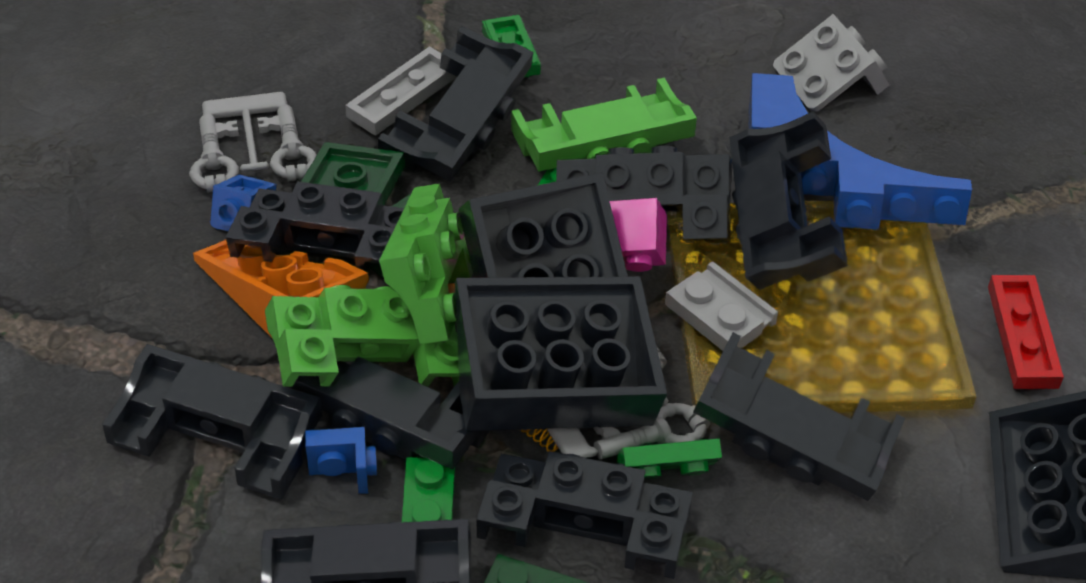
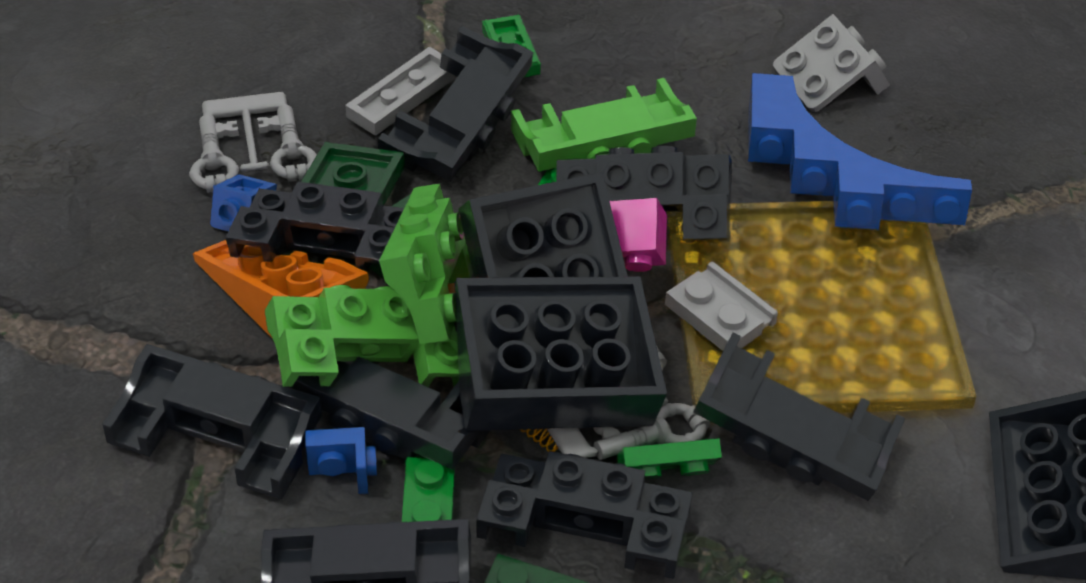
black bracket [729,112,848,290] -> none
red plate [988,275,1064,389] -> none

